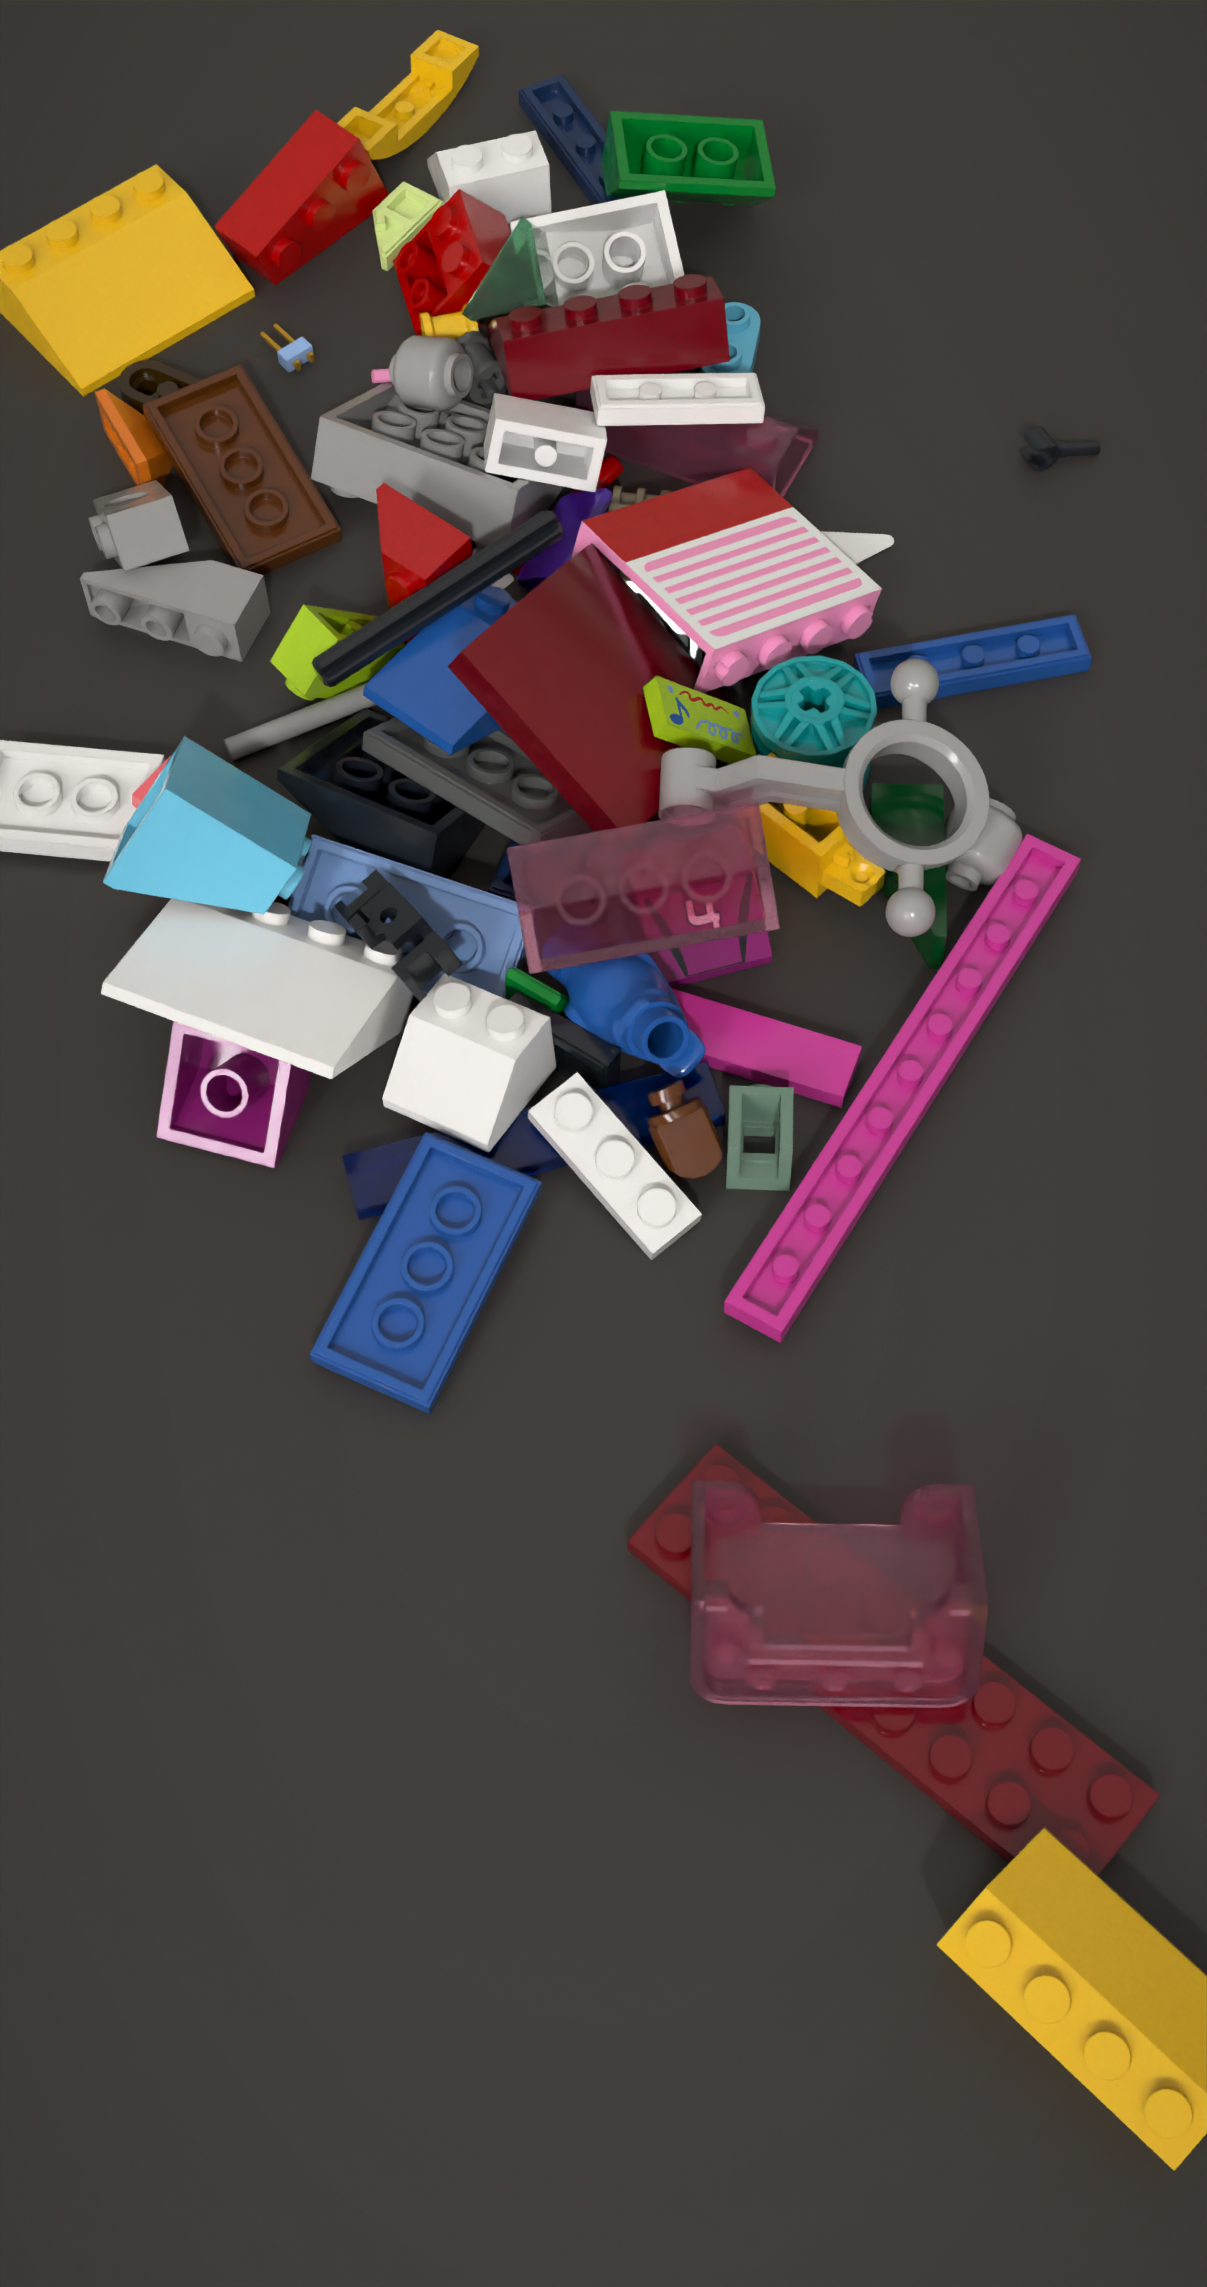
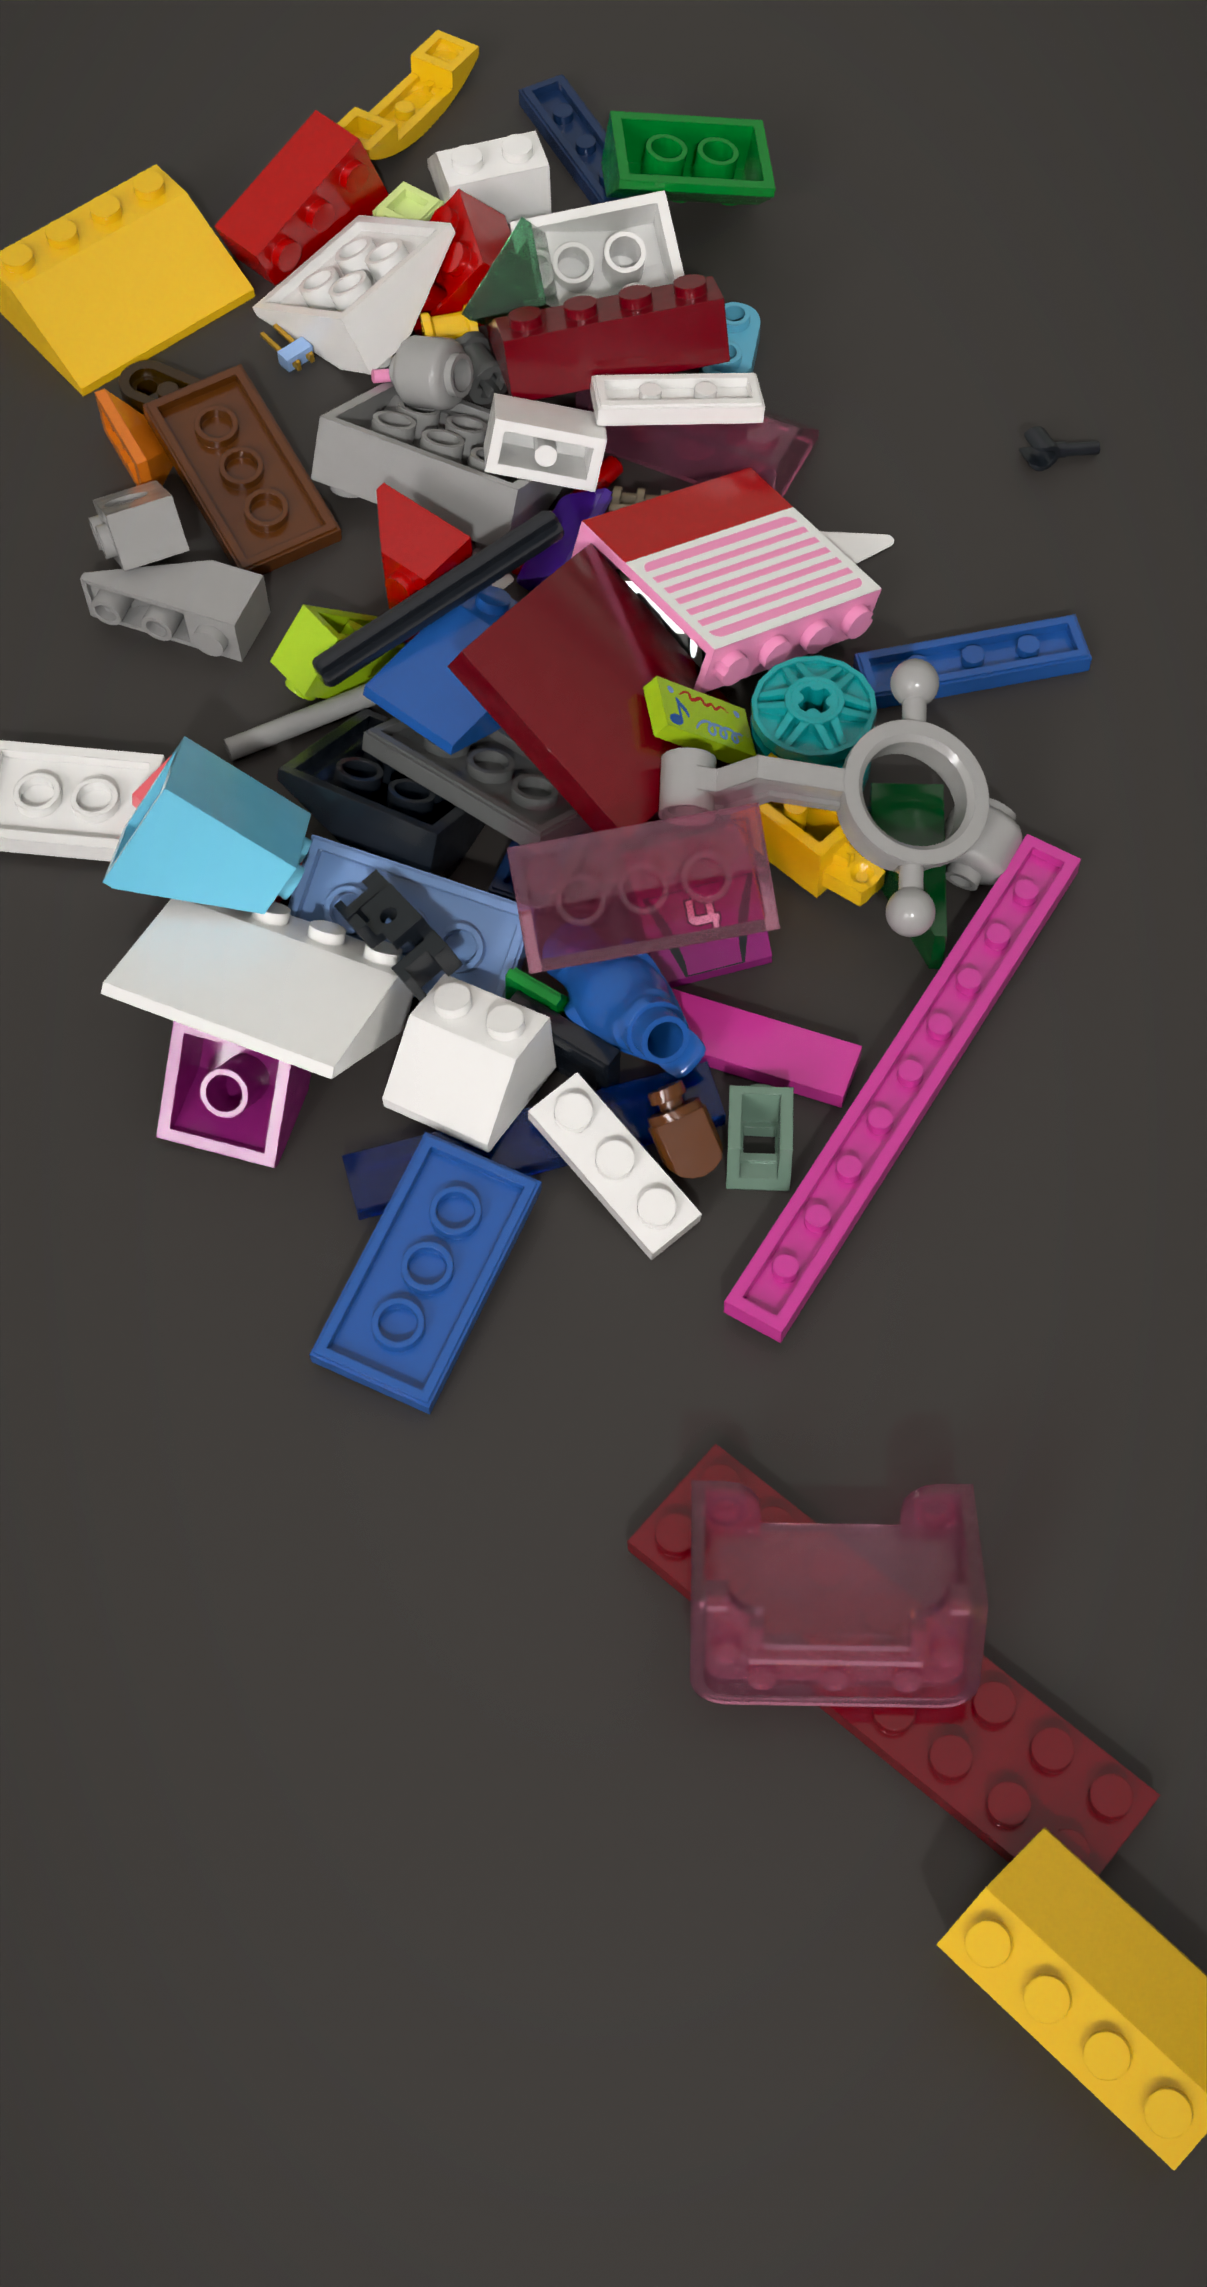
none -> white slope [252,215,456,375]

